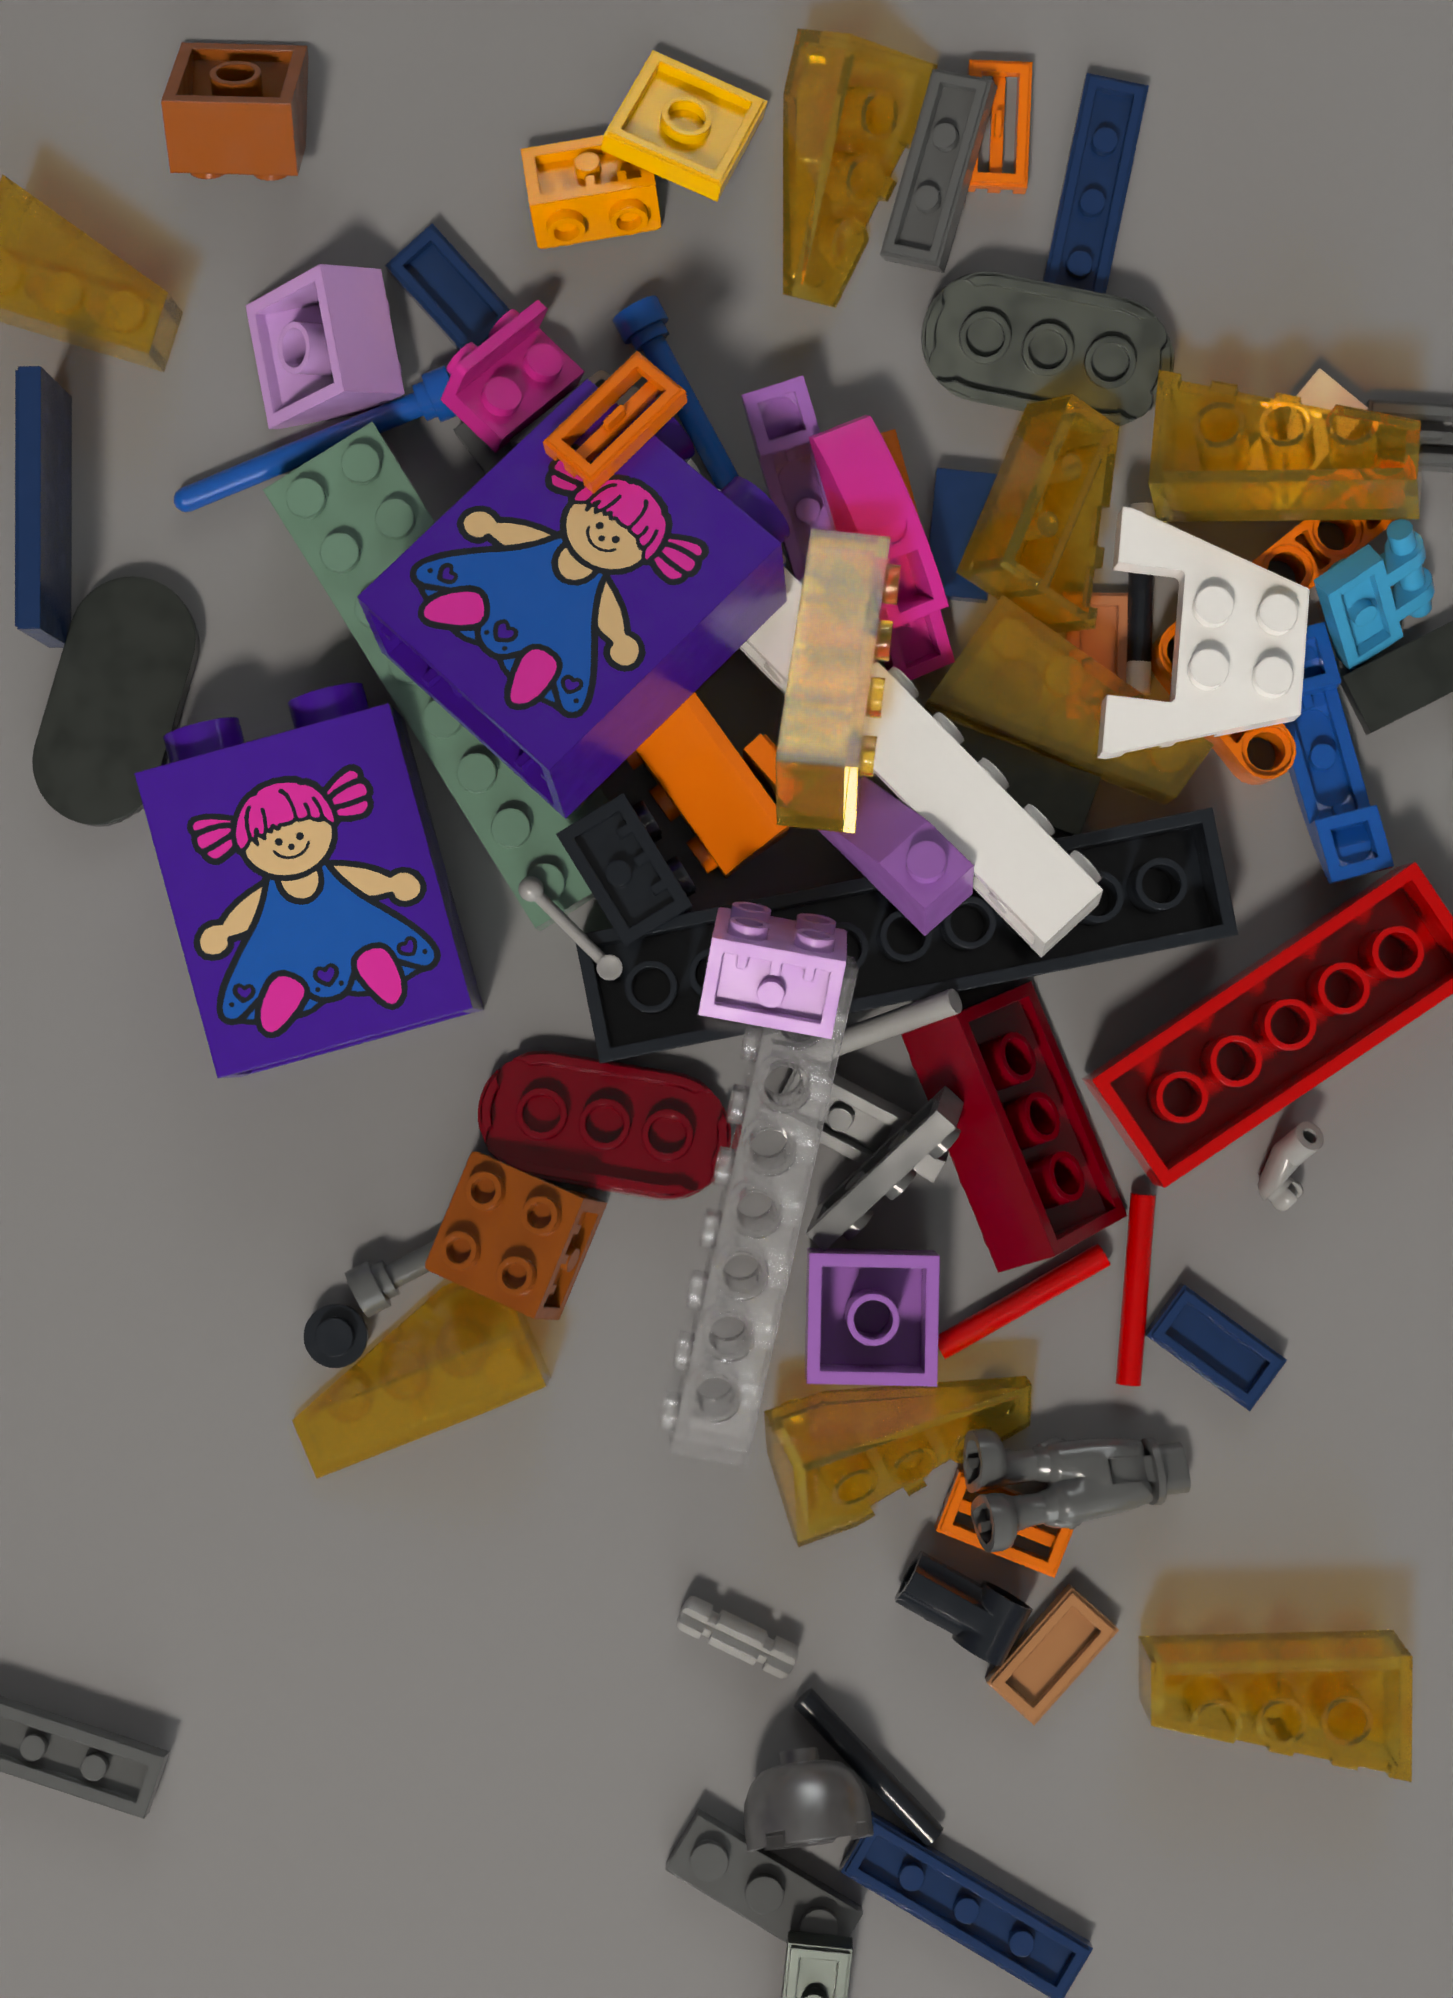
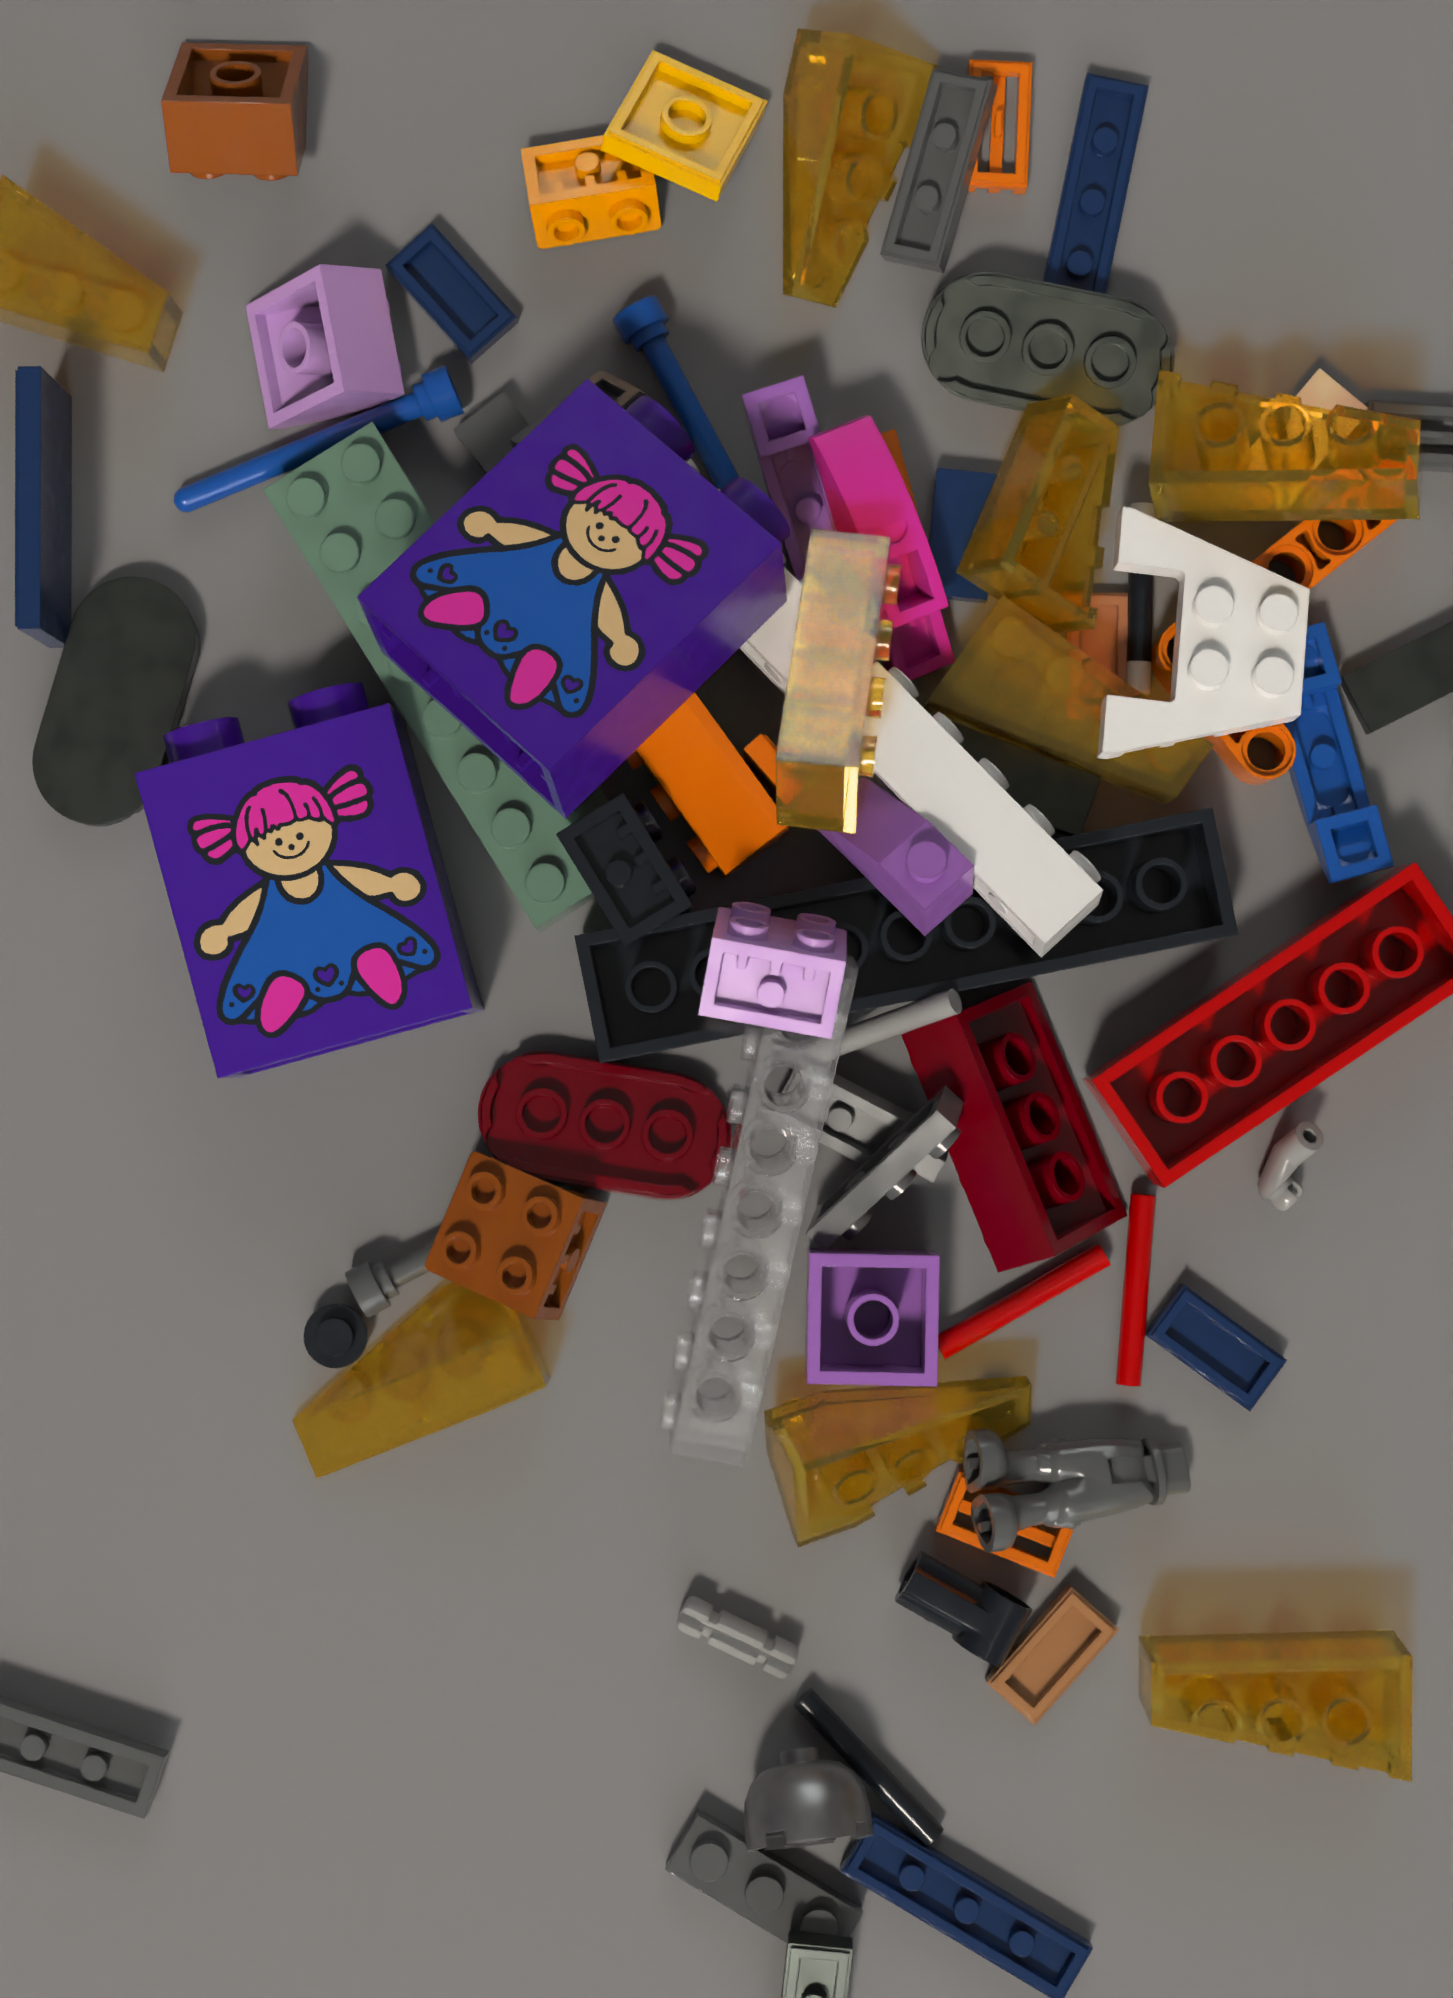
dark pink bracket [440,300,585,453] -> none
light grey hinge [518,876,623,981] -> none
orange tile [543,351,687,494] -> none
dark azure plate [1313,519,1435,672] -> none

